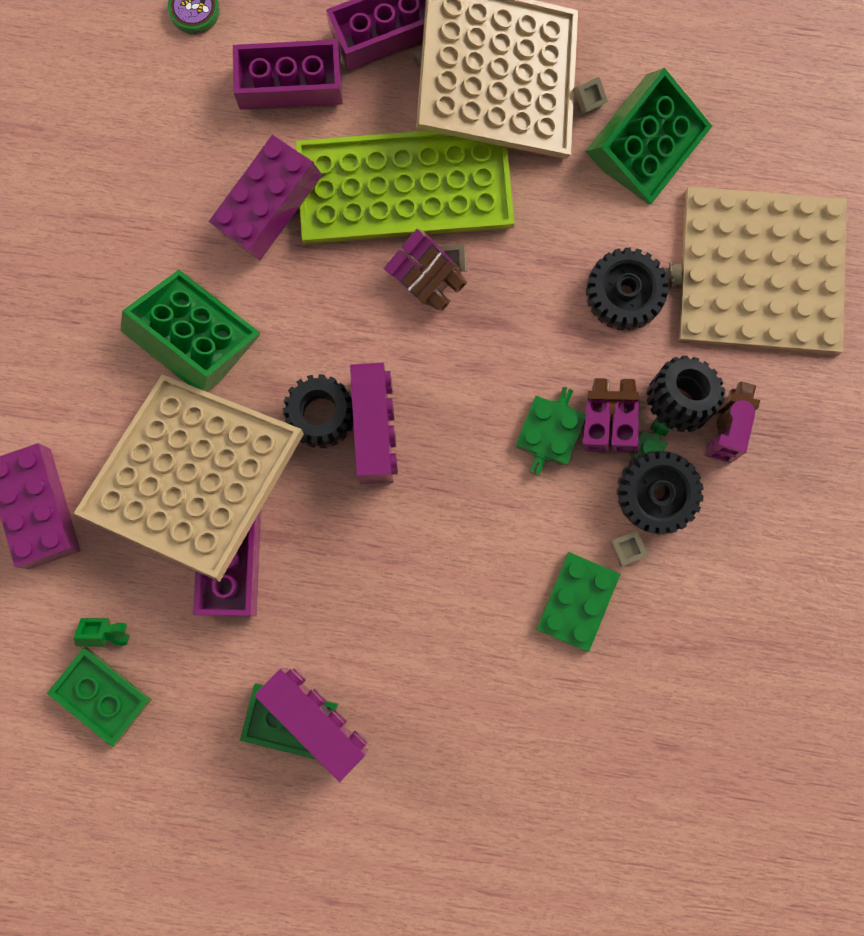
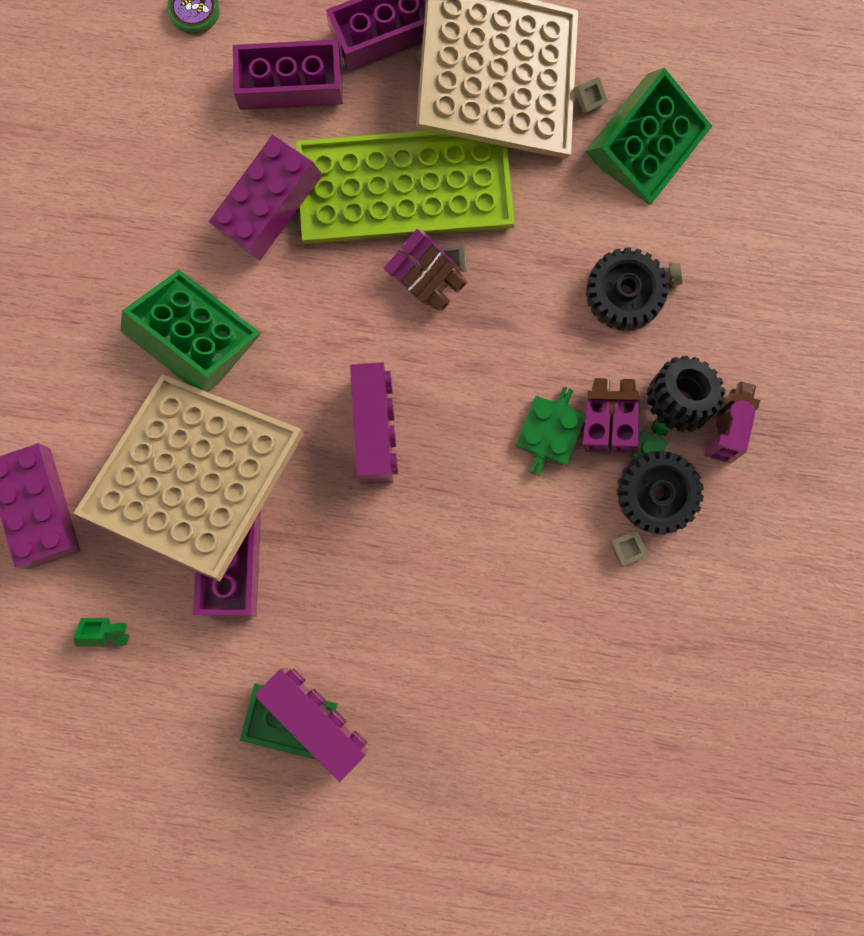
green plate [47,647,152,747] -> none
black tyre [283,374,353,448] -> none
green plate [536,552,621,652] -> none
tan plate [678,186,847,355] -> none

